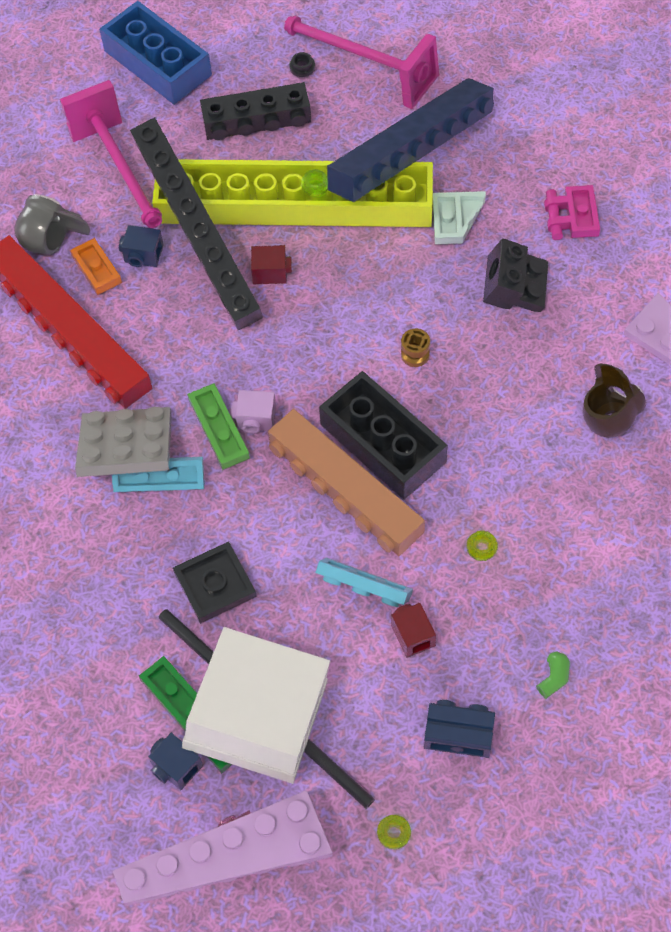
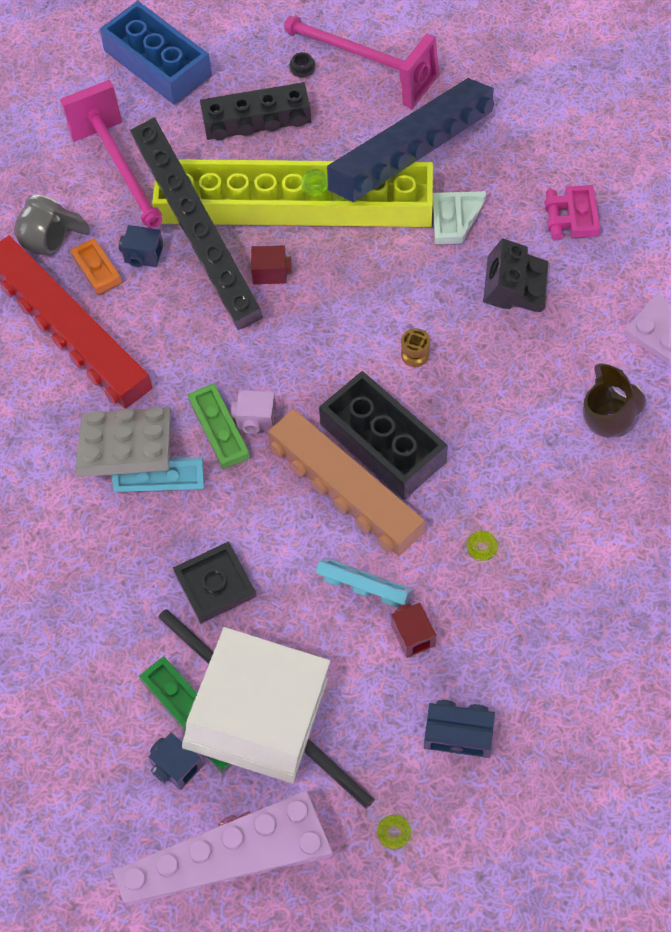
bright green arm [536,651,570,699] -> none

